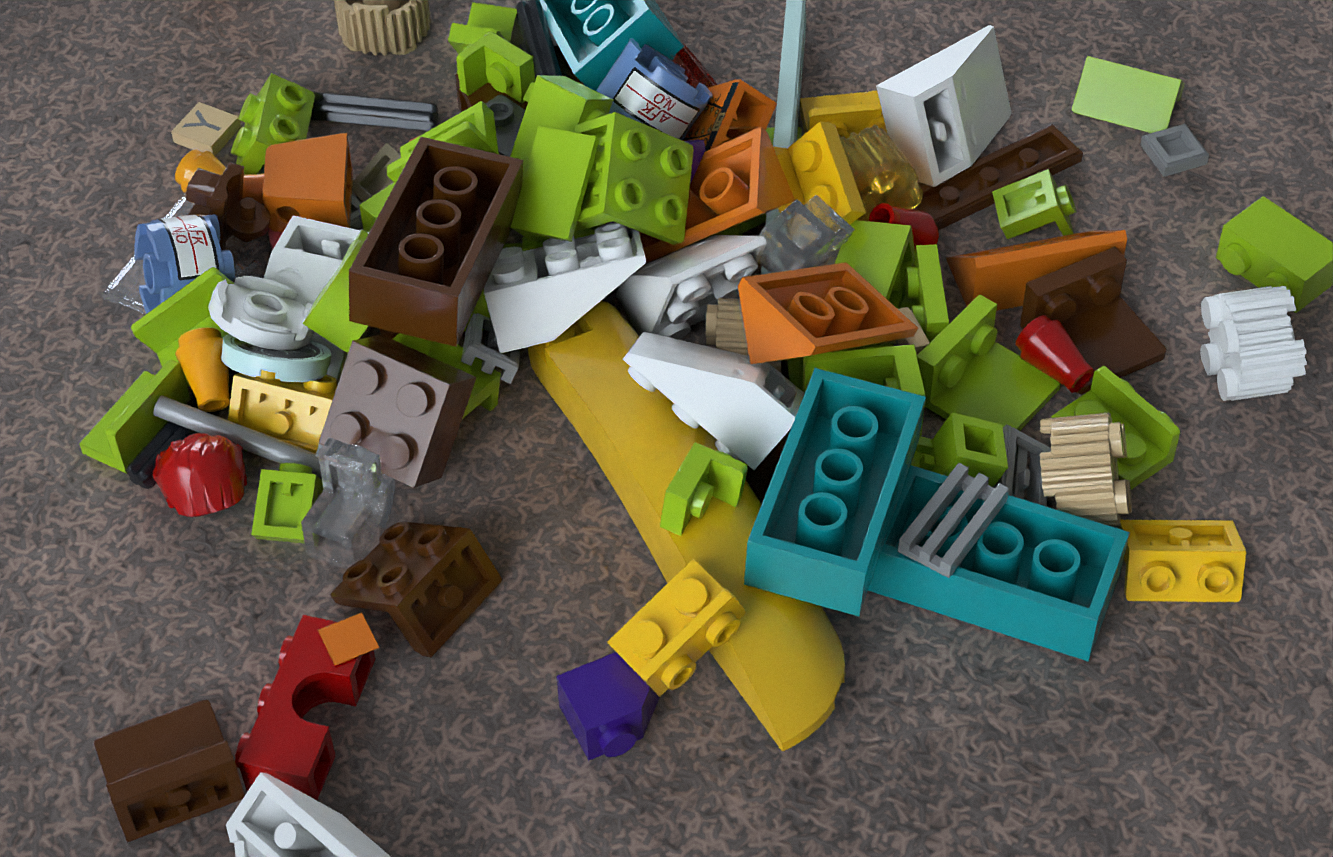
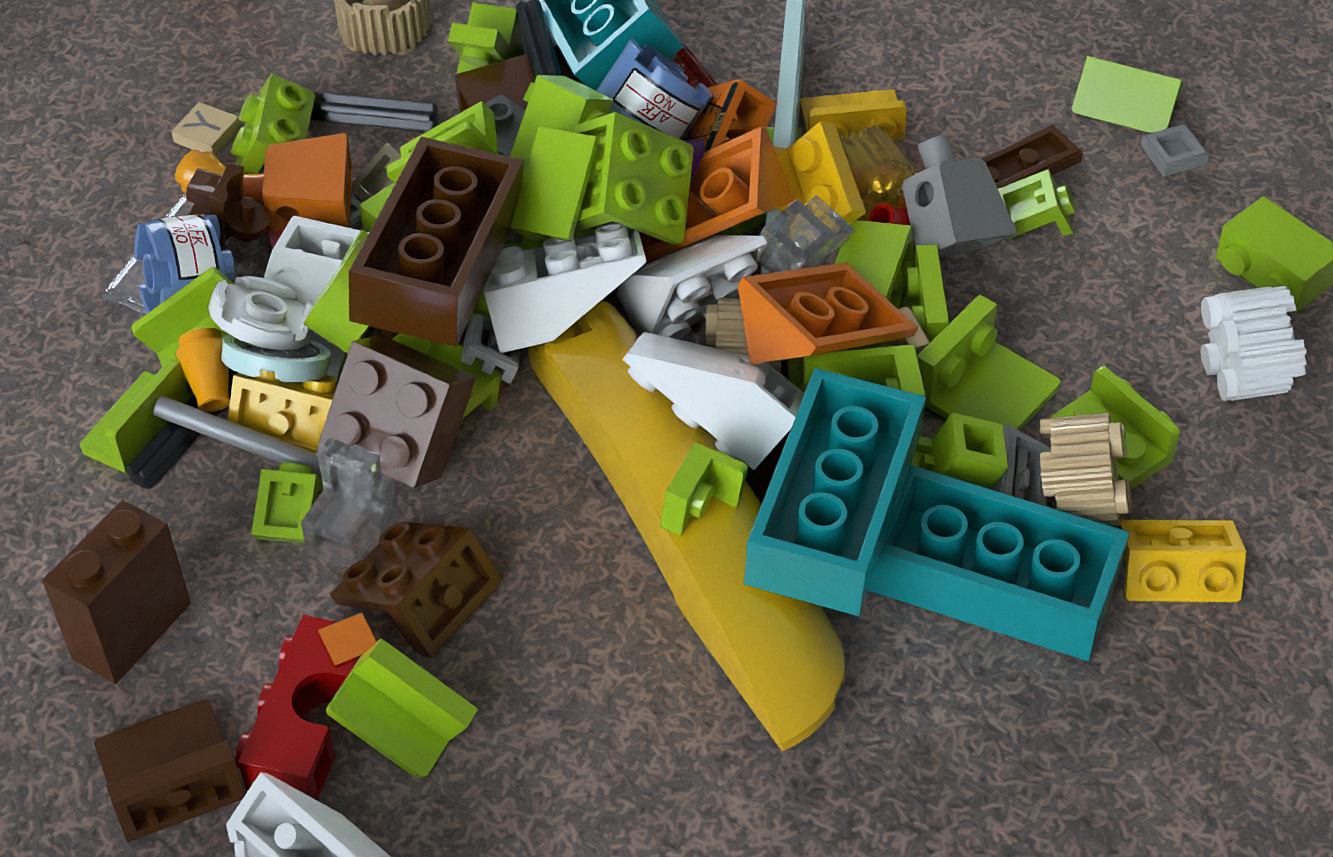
red hair [153,433,247,518] -> none
lime bracket [456,31,535,104] -> none
dark purple slope [556,652,660,761] -> none
yellow bracket [607,558,746,697] -> none
white slope [876,25,1011,187] -> none
light grey tile [898,463,1009,578] -> none
orange slope [946,230,1127,311] -> none
red cone [1015,315,1095,393] -> none
reddish brown bracket [1020,247,1167,395] -> none
none -> reddish brown brick [42,499,191,685]
none -> lime panel [326,638,478,779]
none -> light grey torso [902,135,1017,257]

